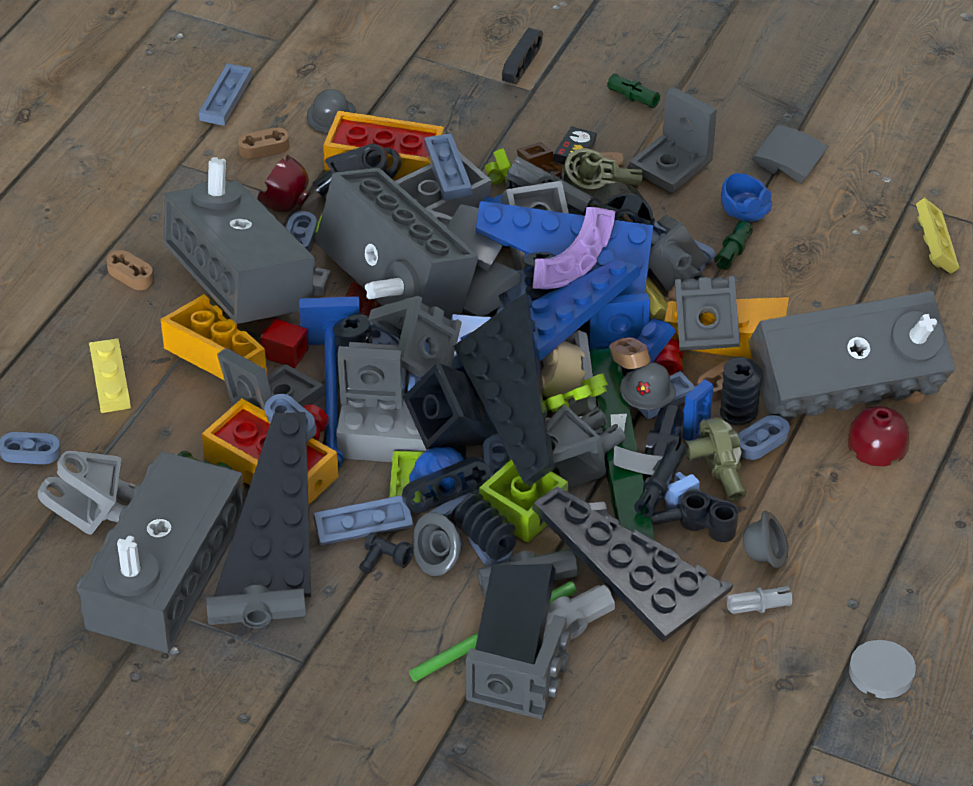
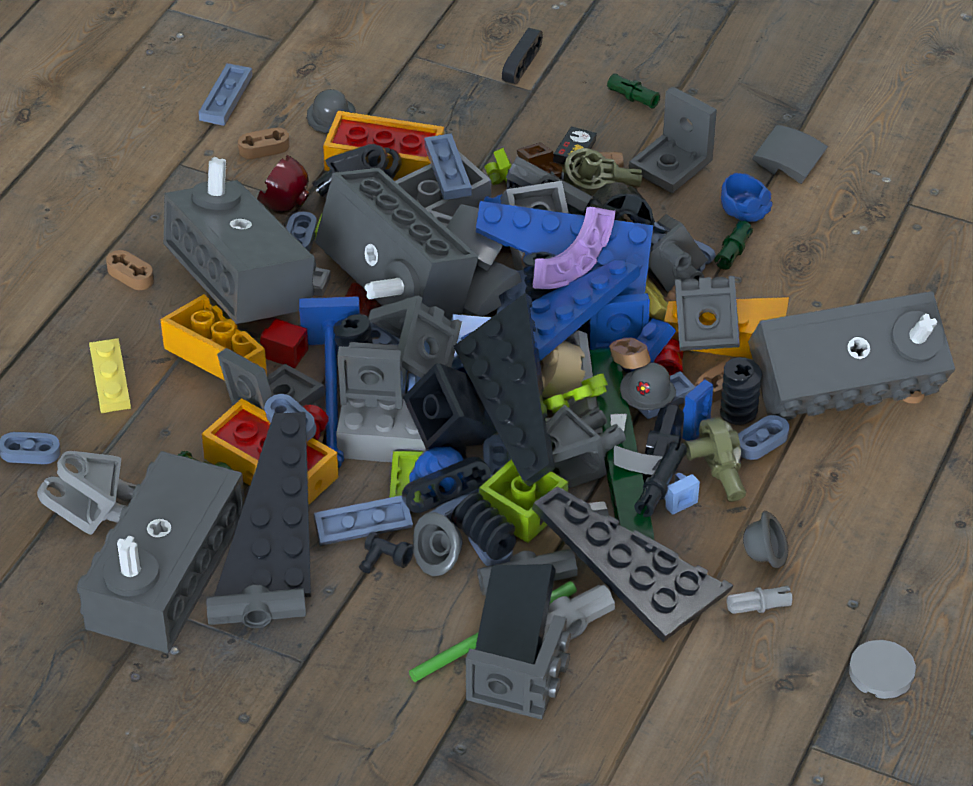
black beam [651,489,739,542] -> none
dark red cylinder [848,406,909,467] -> none
light yellow plate [916,197,960,274] -> none

